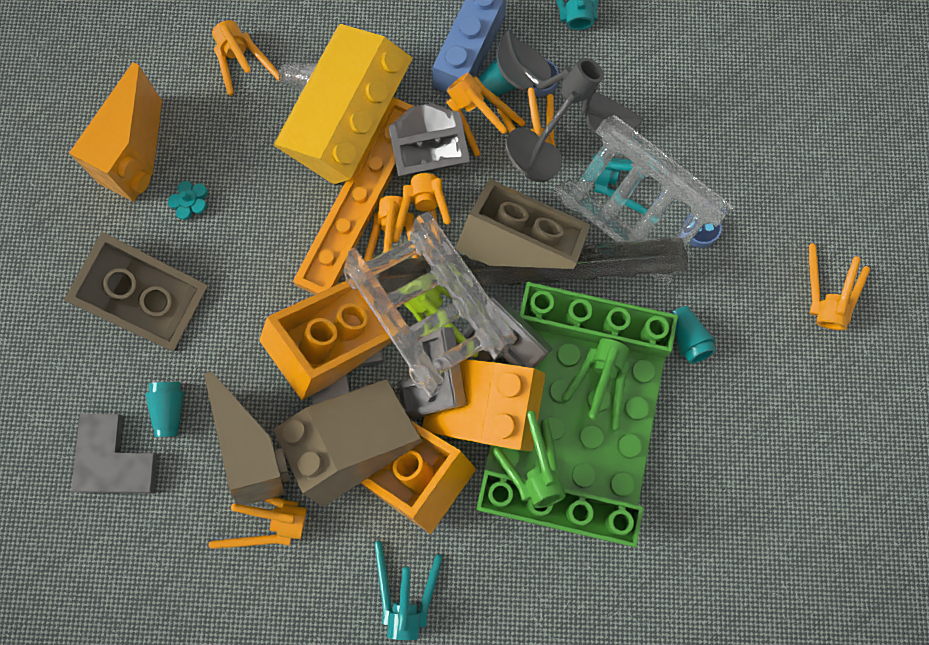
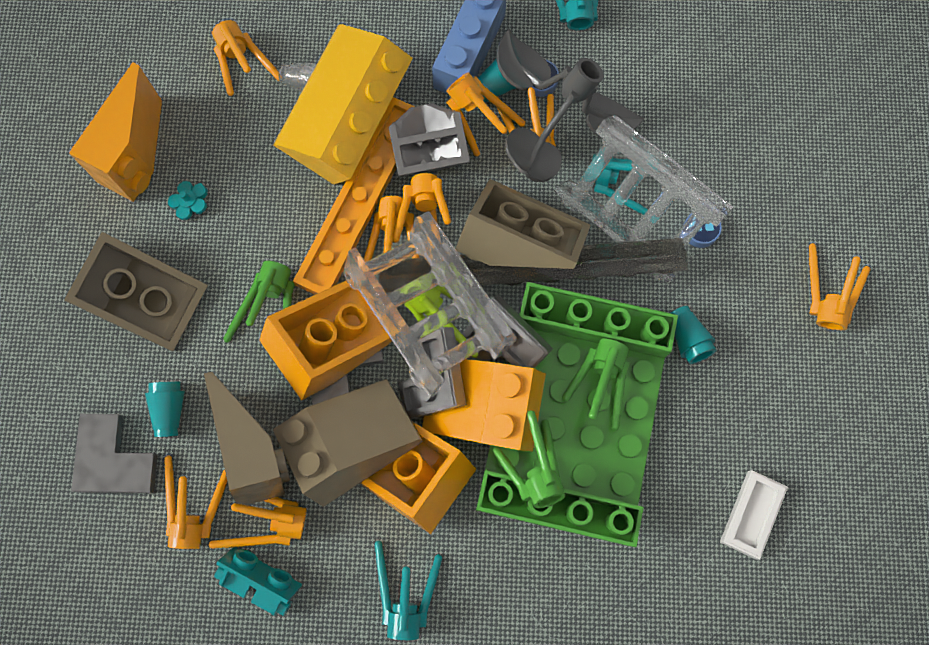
none -> light orange plant [164,455,227,549]
none -> teal hinge [214,547,303,616]
none -> bright green plant [223,261,295,343]
none -> white tile [720,470,788,560]

